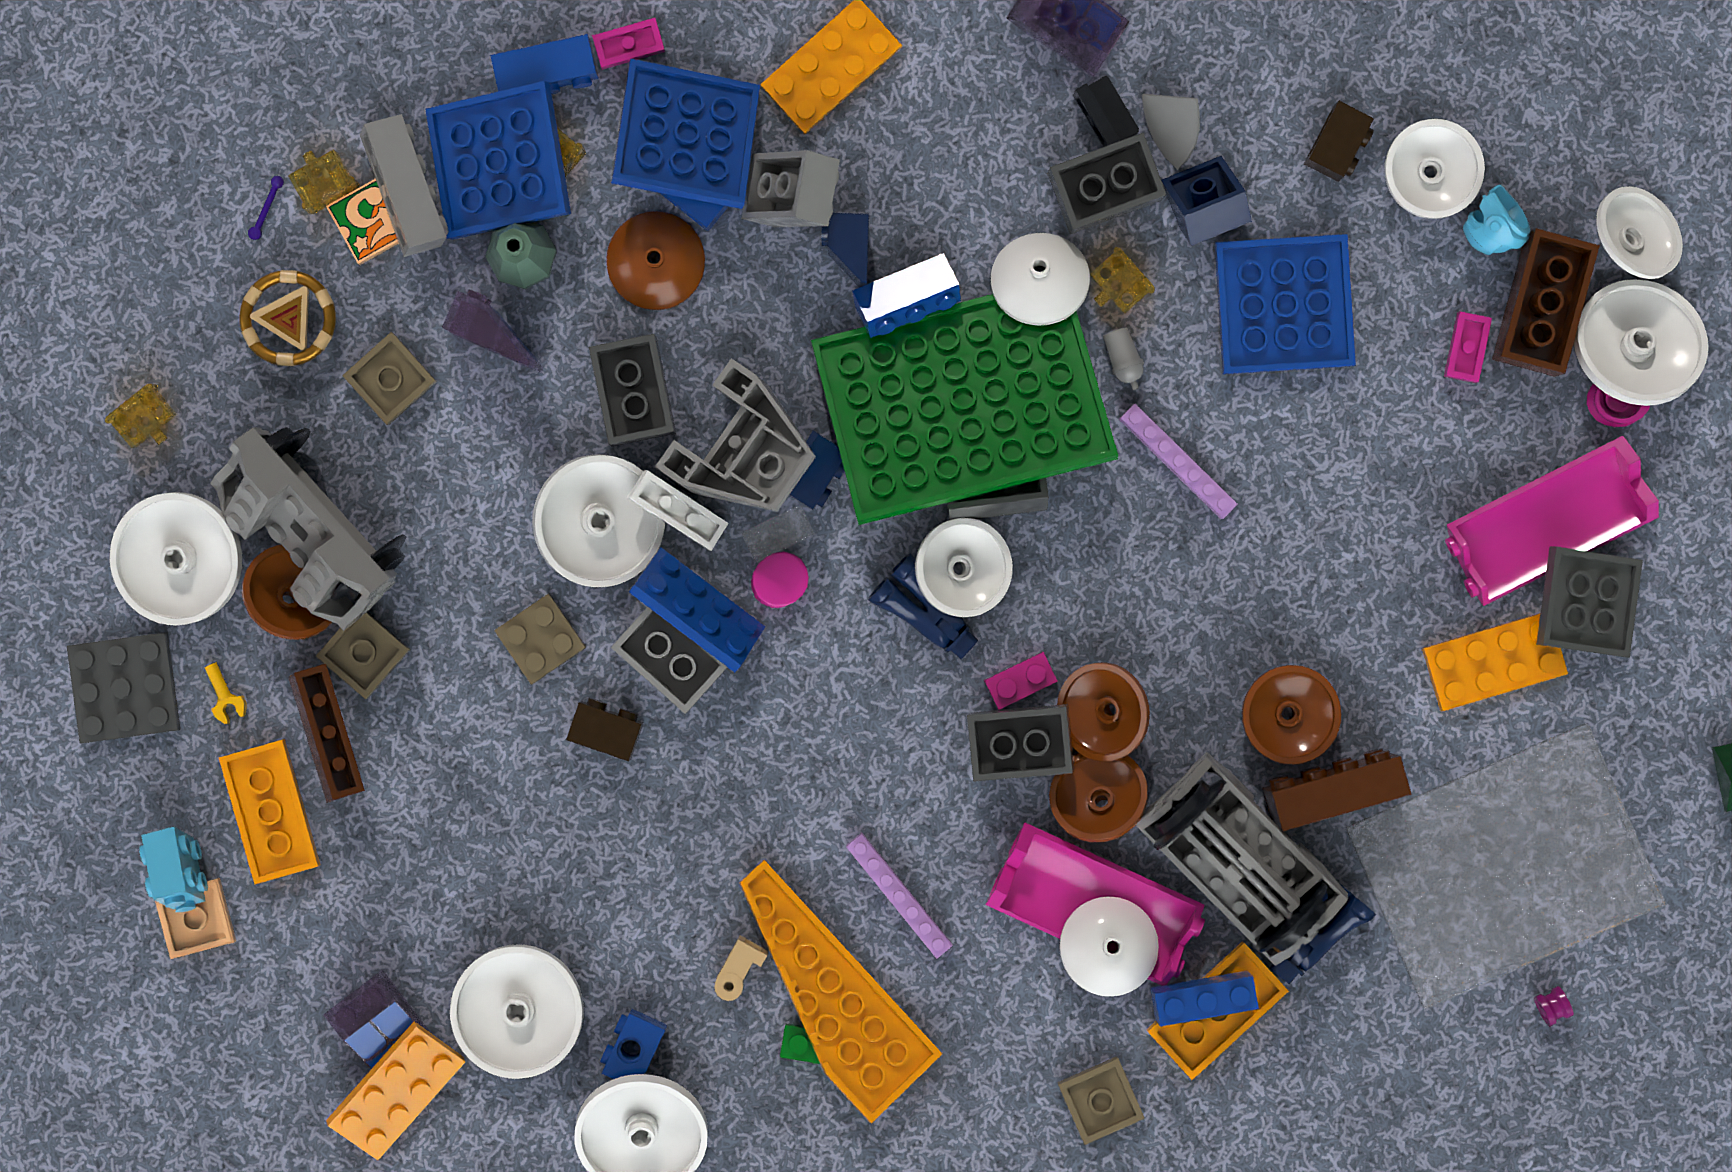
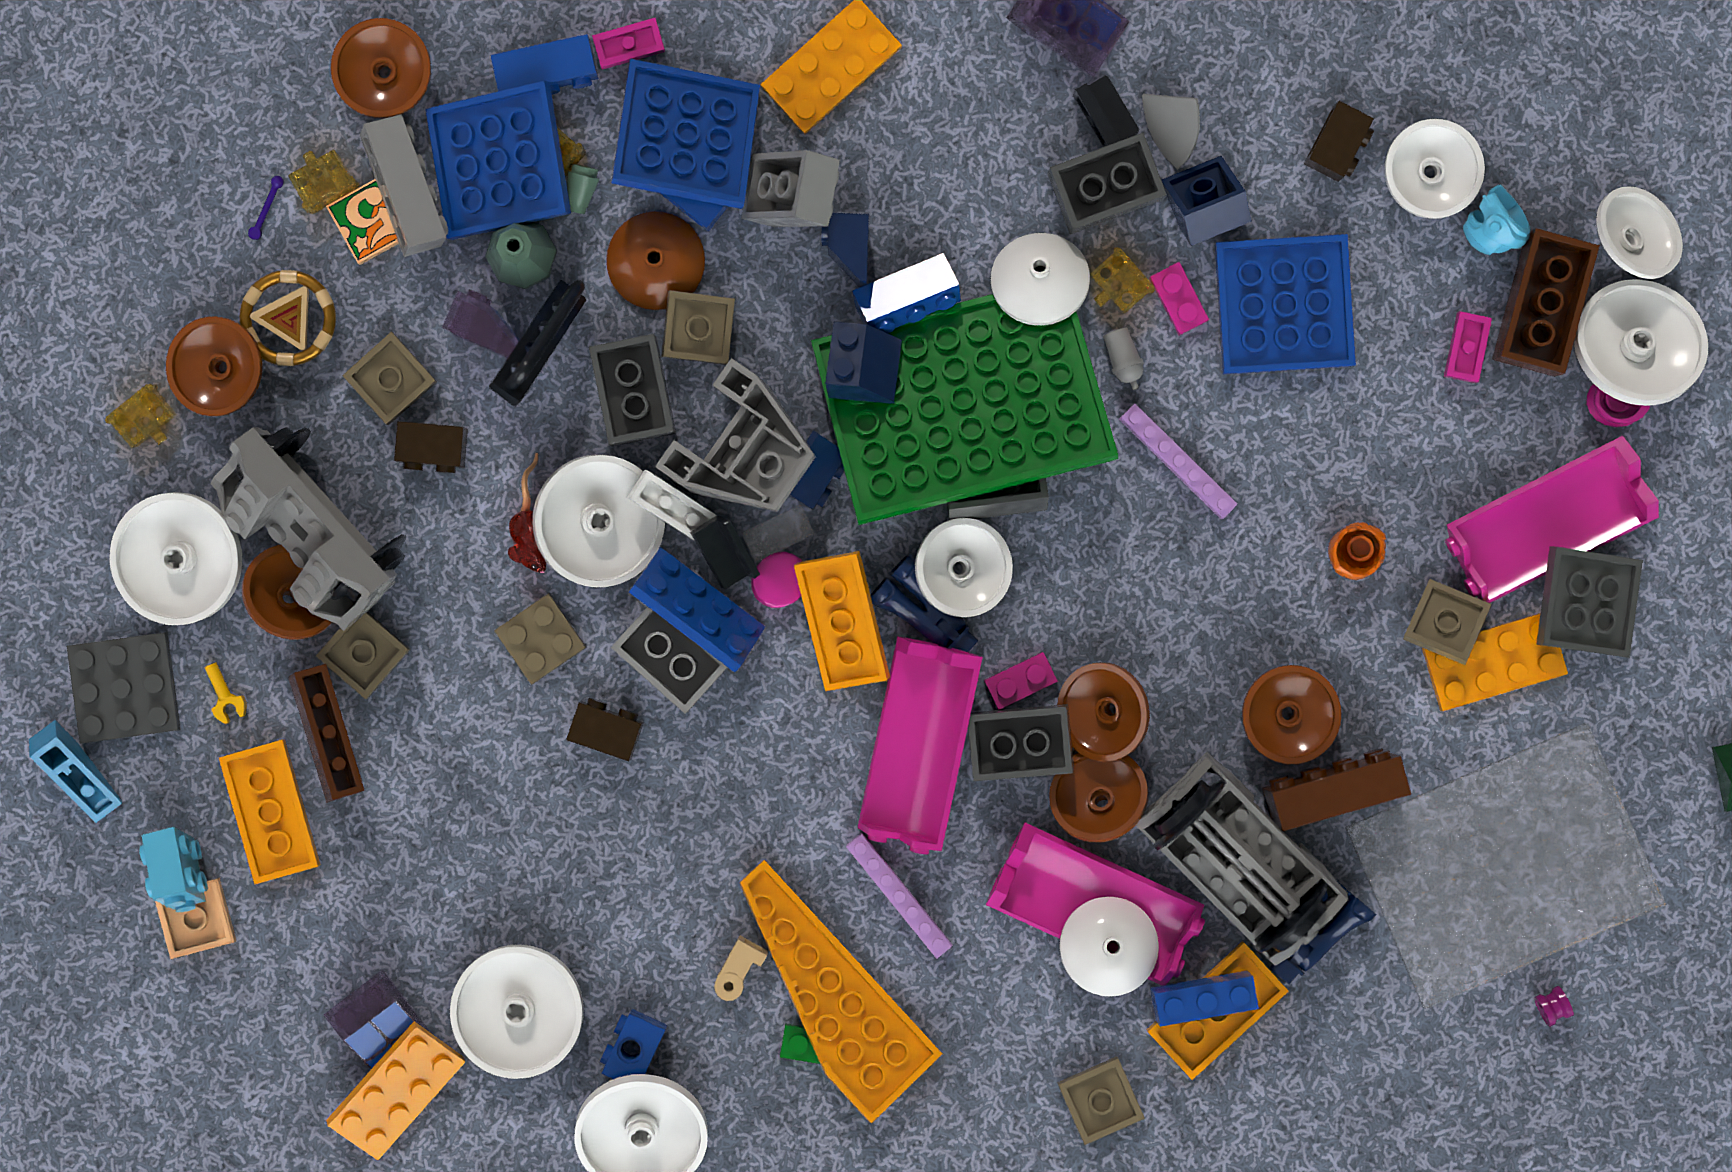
none -> dark azure slope [29,720,122,823]
none -> dark orange dish [166,317,263,416]
none -> dark orange dish [331,18,431,119]
none -> dark brown brick [394,421,468,473]
none -> black piece [489,280,586,406]
none -> clear red animal [508,453,547,573]
none -> sand green cone [567,164,600,214]
none -> dark tan plate [661,290,735,365]
none -> black panel [690,515,760,590]
none -> light orange plate [794,551,890,691]
none -> dark blue slope [825,321,902,404]
none -> dark pink cylinder [857,636,983,855]
none -> dark pink plate [1149,262,1209,336]
none -> orange hair [1328,522,1386,580]
none -> dark tan plate [1403,579,1492,665]

